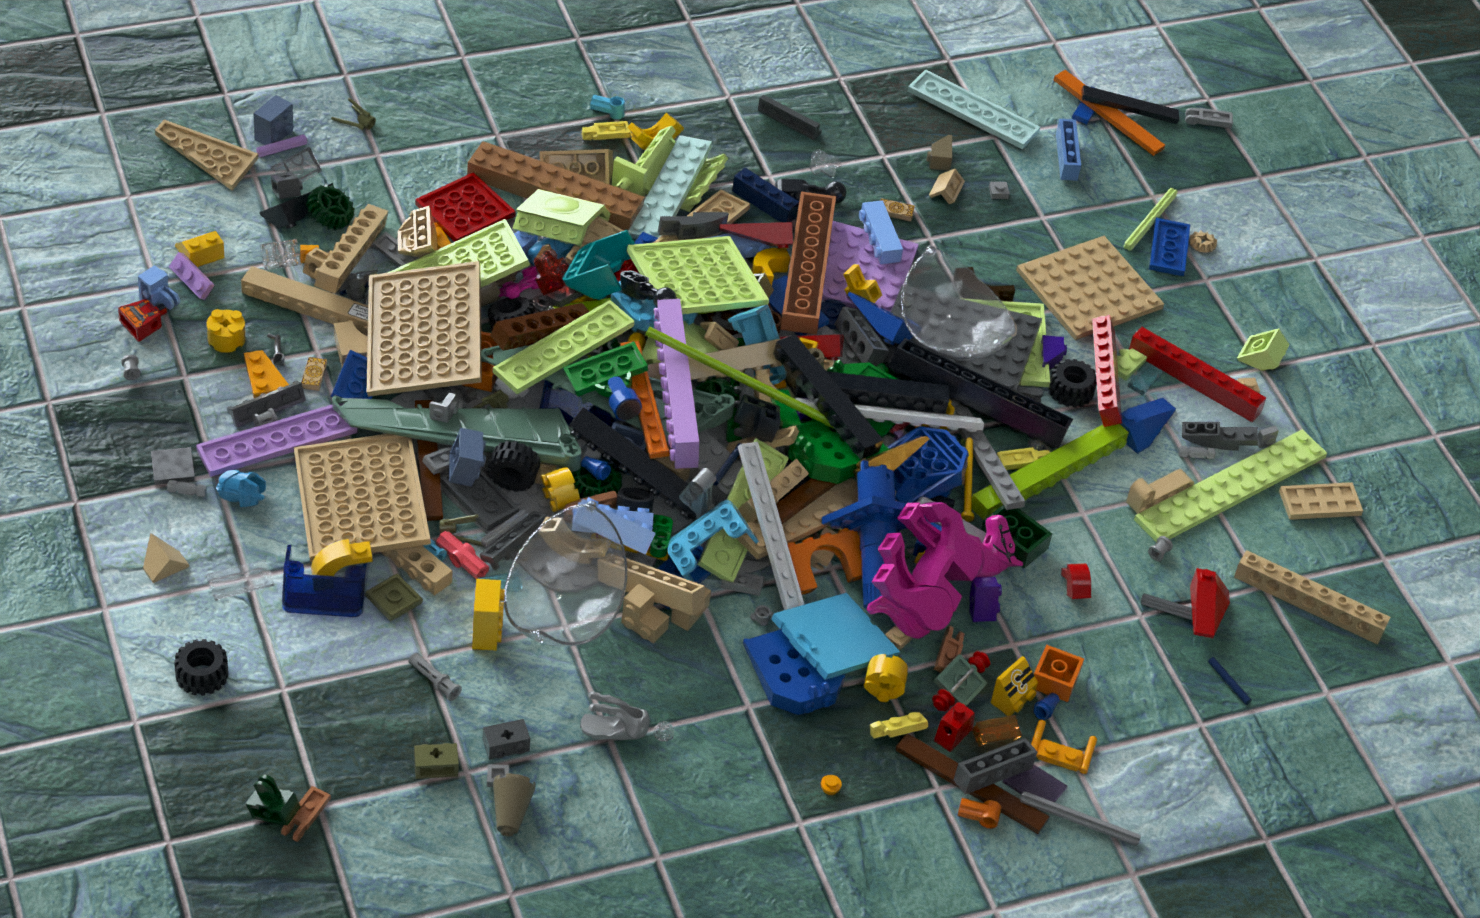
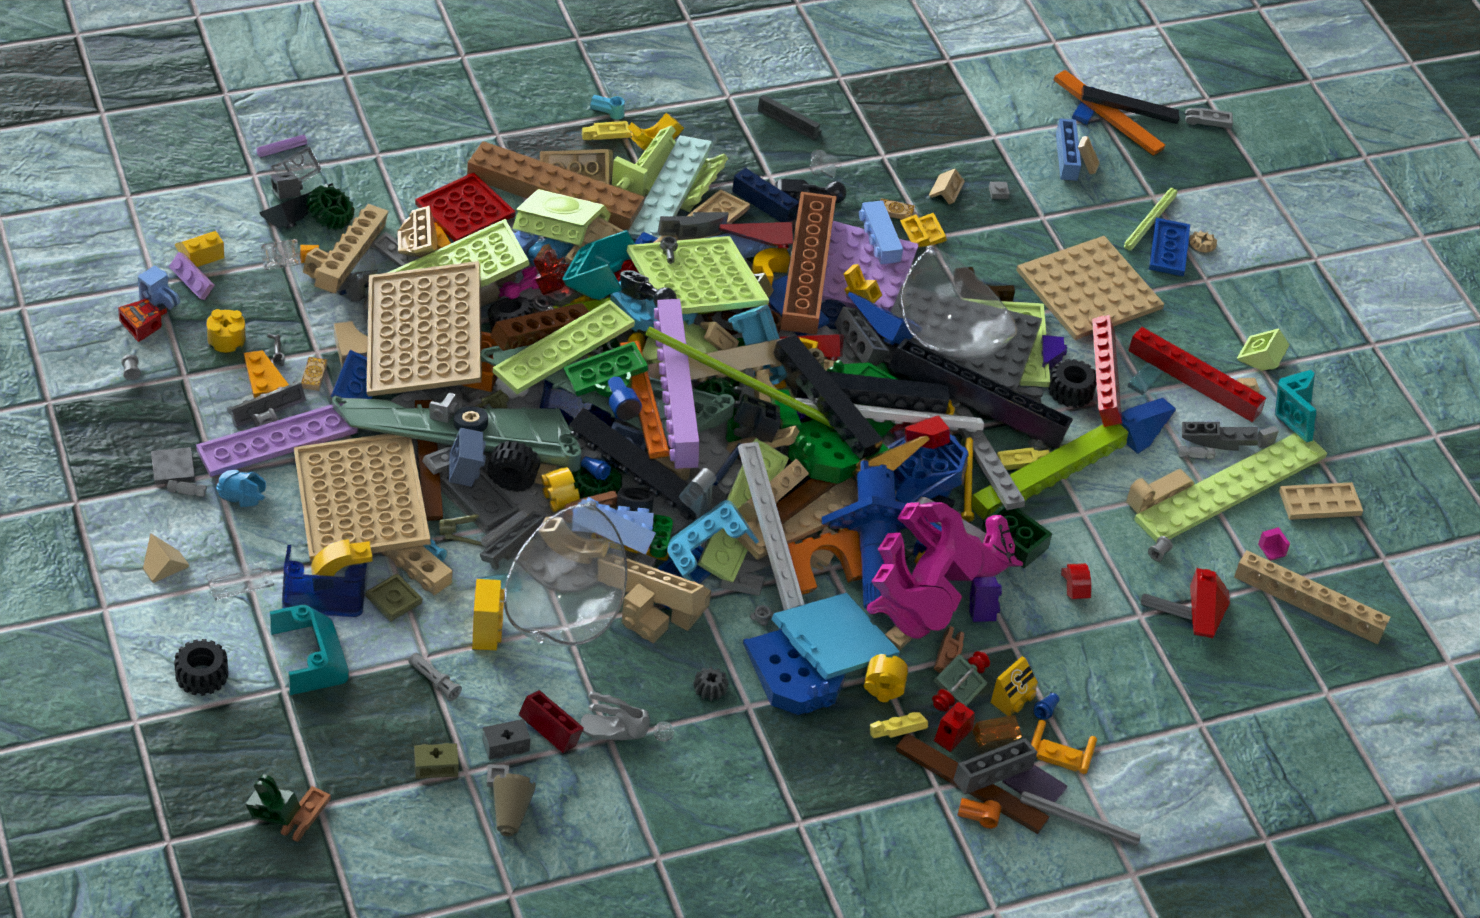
tan wing [155,120,258,191] -> none
tan brick [241,266,368,336] -> none
sand blue brick [253,95,294,145] -> none
olive plant [331,98,376,130] -> none
coral piece [436,531,489,579] -> none
light orange plate [821,775,842,795] -> none
light aqua plate [907,69,1040,150] -> none
dark tan slope [926,135,952,171] -> none
orange brick [1034,644,1084,702] -> none
yellowish green plate [1117,348,1147,381] -> none
dark blue bar [1208,657,1252,705] -> none
none -> teal windscreen [269,605,349,695]
none -> black bush [453,406,488,432]
none -> dark red brick [518,690,584,753]
none -> dark grey plate [660,236,678,264]
none -> dark grey gear [693,666,729,702]
none -> yellow slope [900,213,947,247]
none -> red slope [905,415,950,449]
none -> tan tile [1078,136,1100,174]
none -> dark pink panel [1258,527,1290,561]
none -> teal bracket [1275,370,1317,443]

